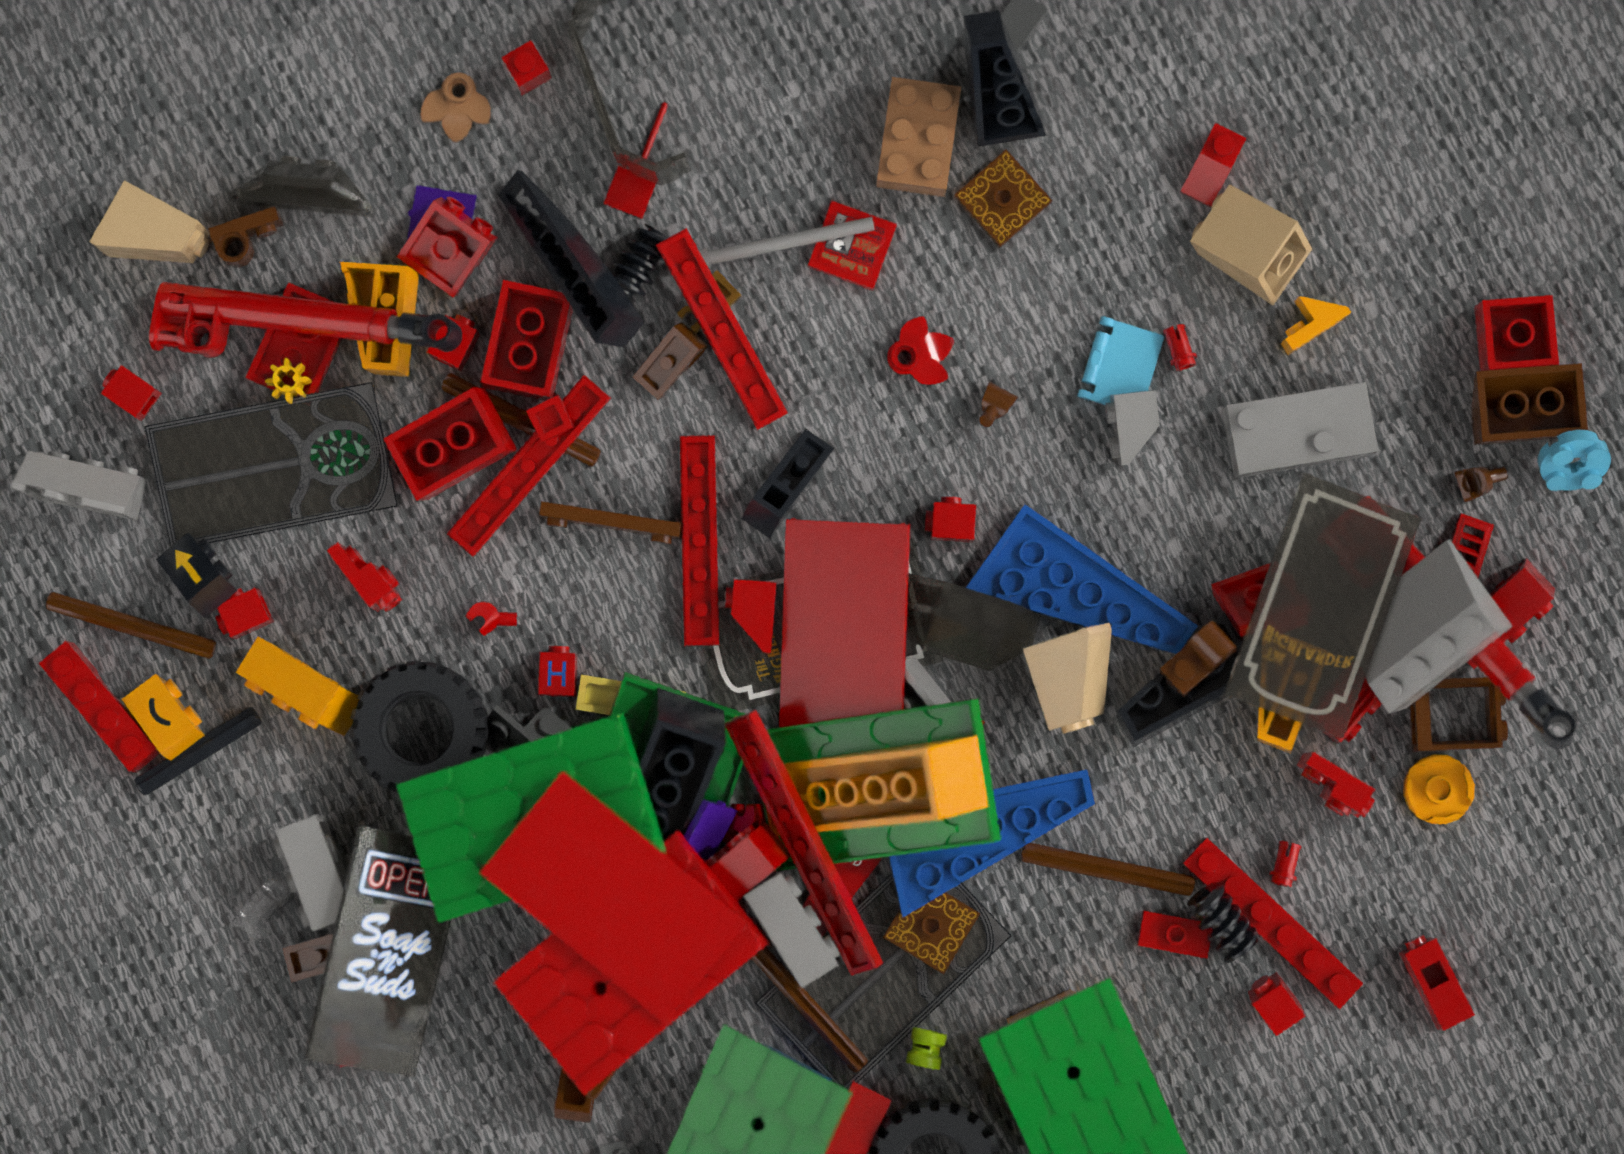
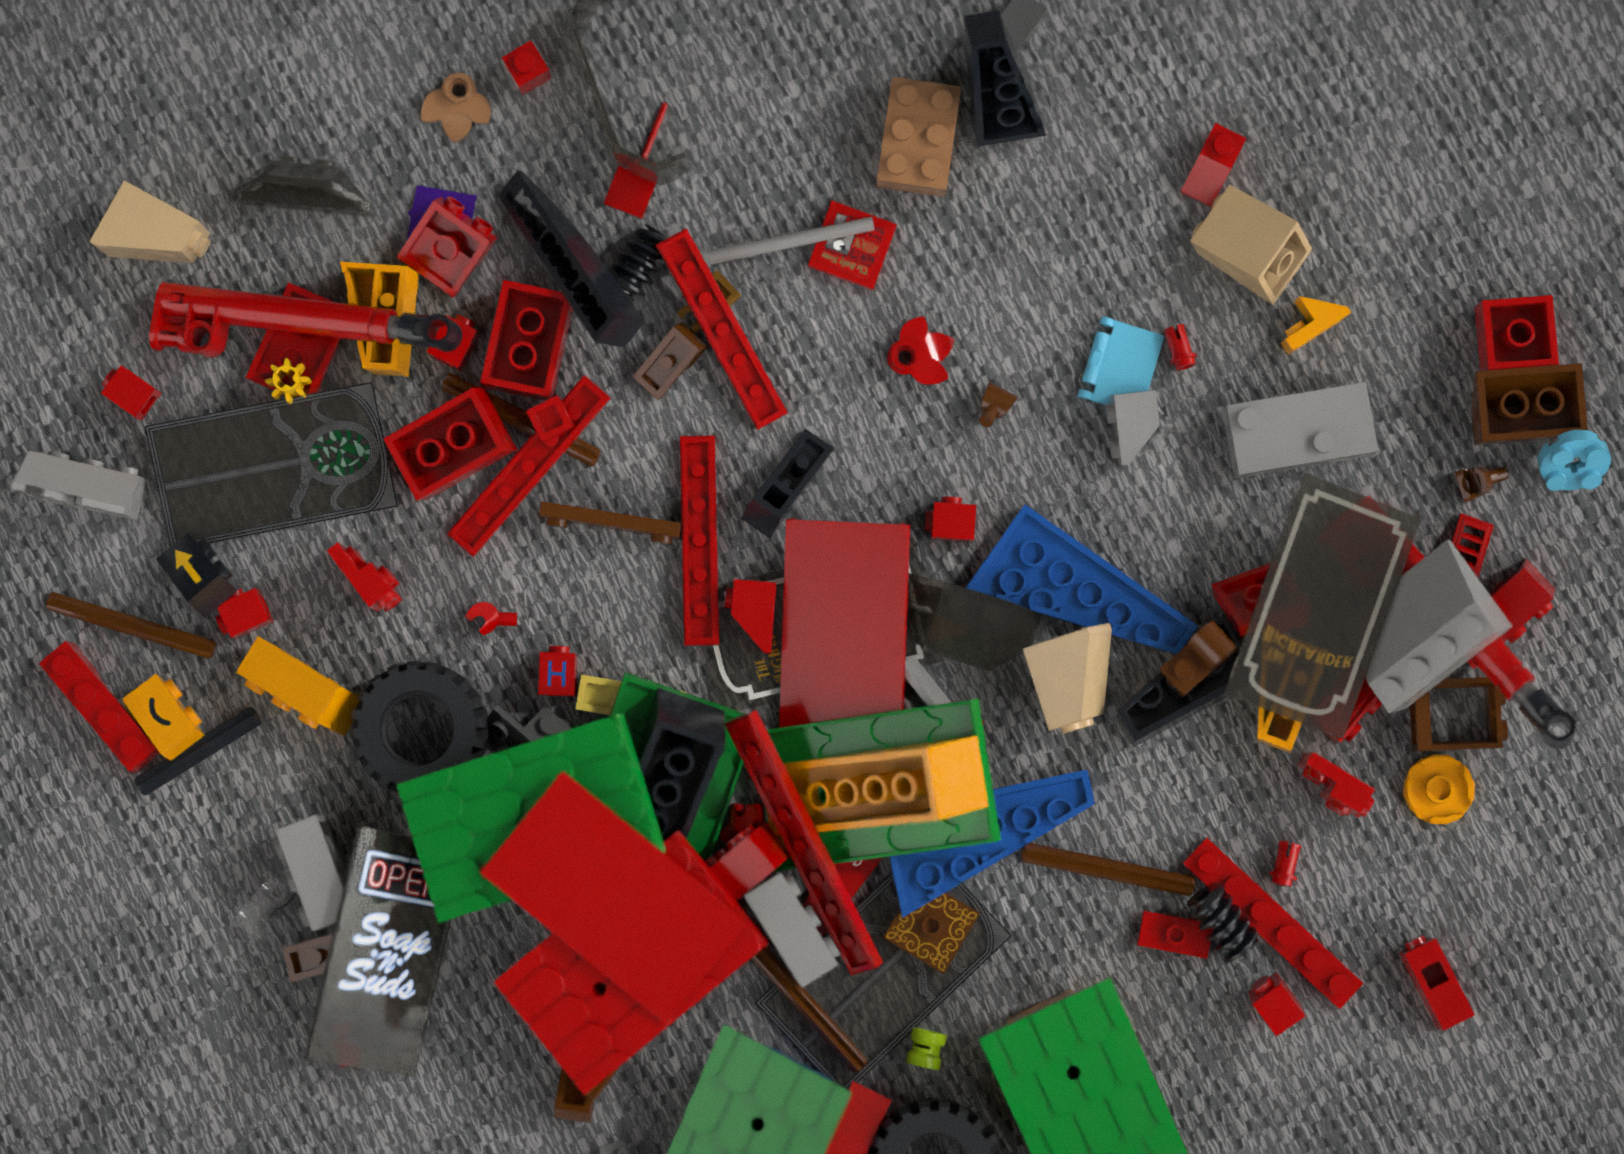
reddish brown plate [208,206,284,268] -> none
dark purple piece [684,799,738,862] -> none
reddish brown plate [954,149,1053,248] -> none

